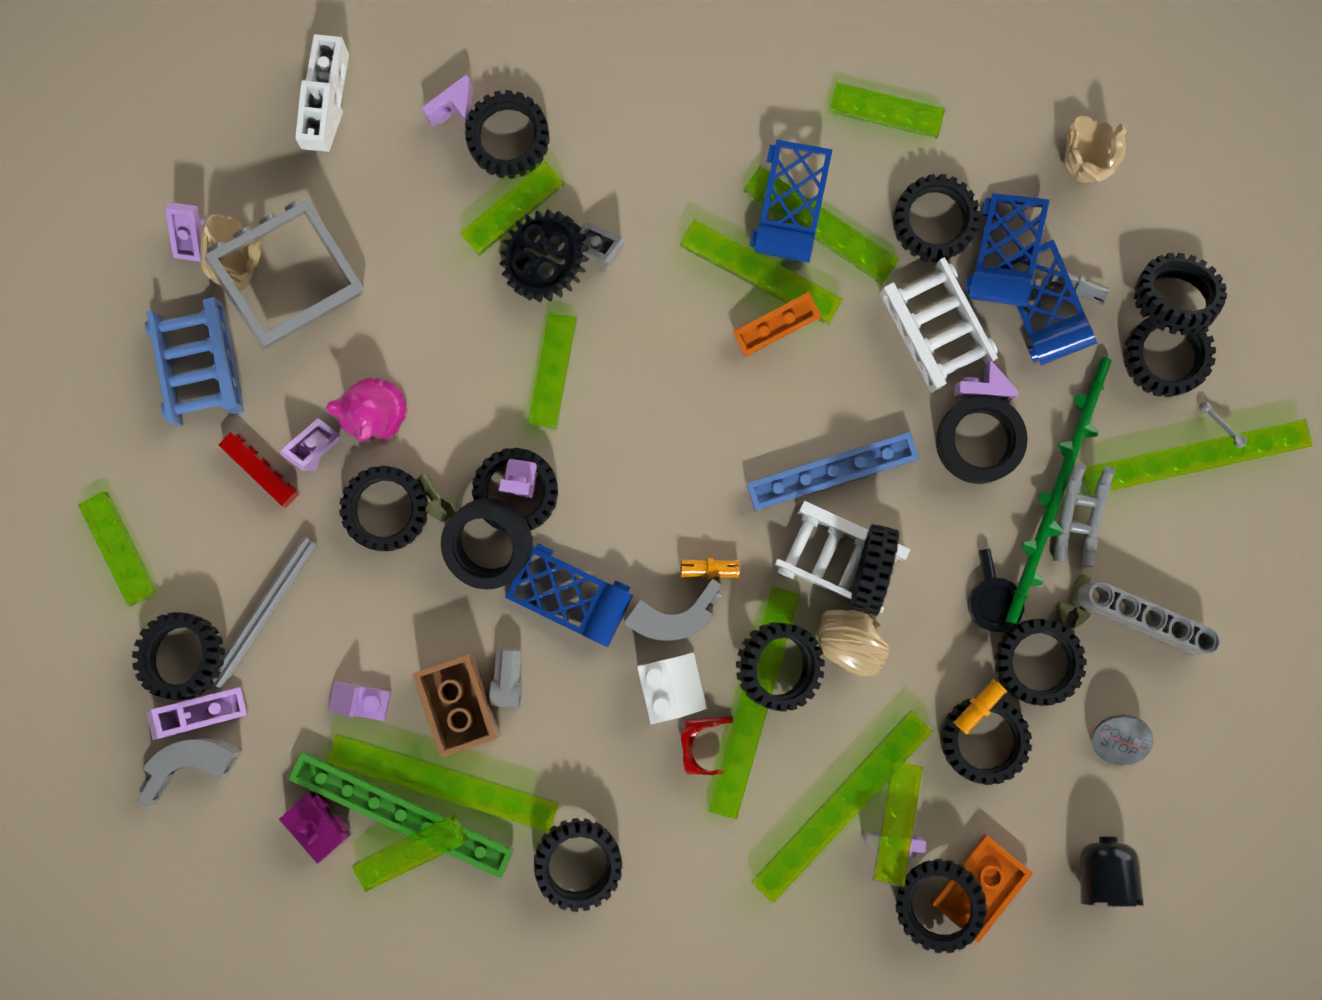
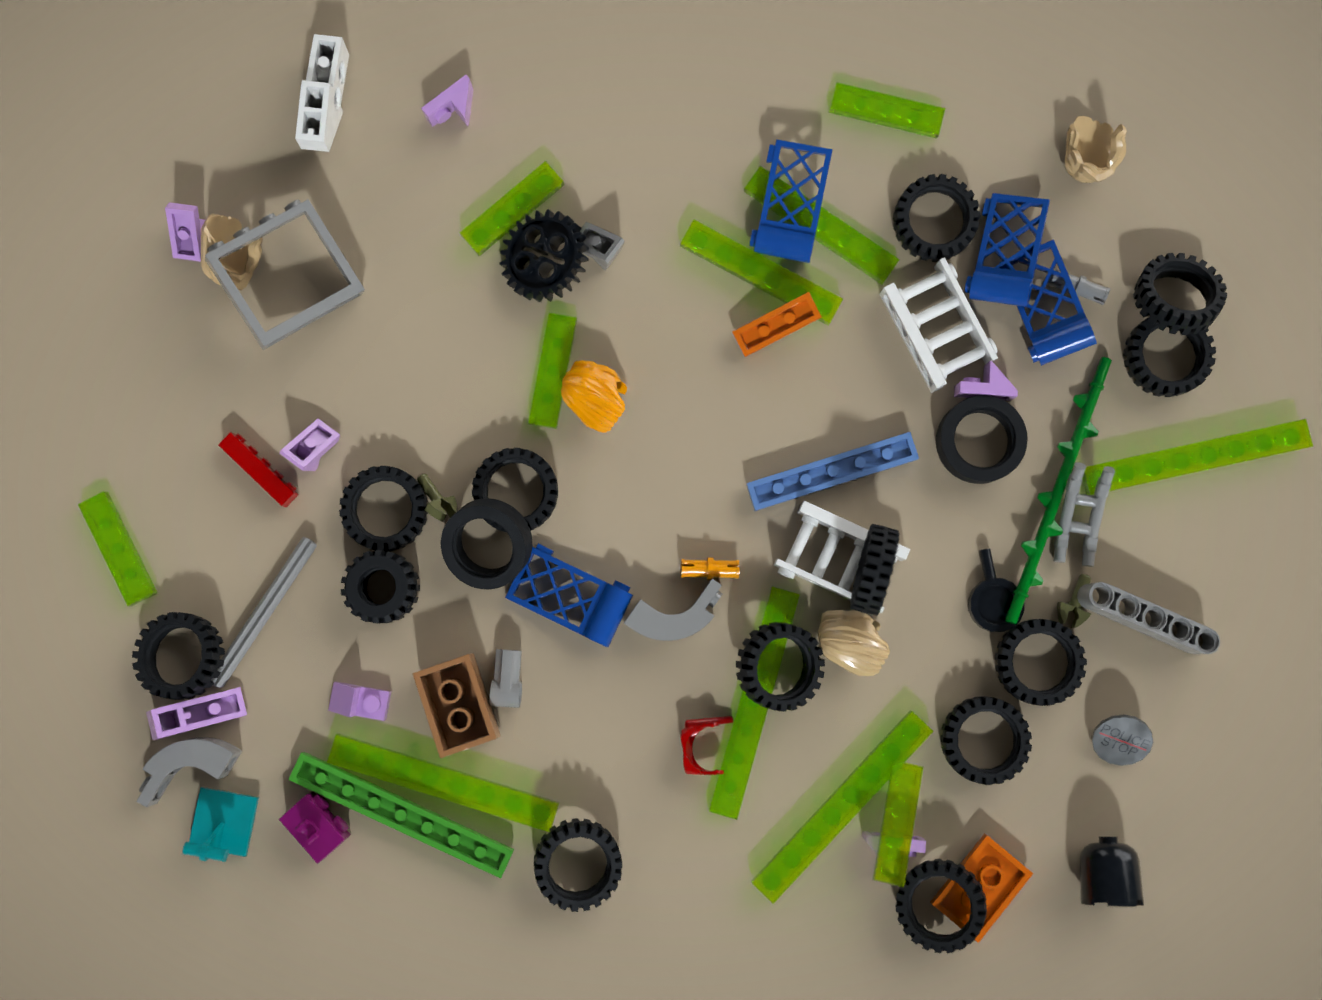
medium blue fence [145,297,244,426] -> none
dark pink hair [325,378,407,442] -> none
clear neon green plate [351,814,468,892] -> none
black tyre [465,90,549,179] -> none
lavender slope [499,459,537,499] -> none
white slope [637,652,707,724] -> none
light orange pin [953,679,1008,735] -> none
light grey hinge [1200,402,1247,448] -> none
none -> teal plate [182,787,259,862]
none -> black tyre [341,550,420,623]
none -> light orange hair [561,360,627,433]

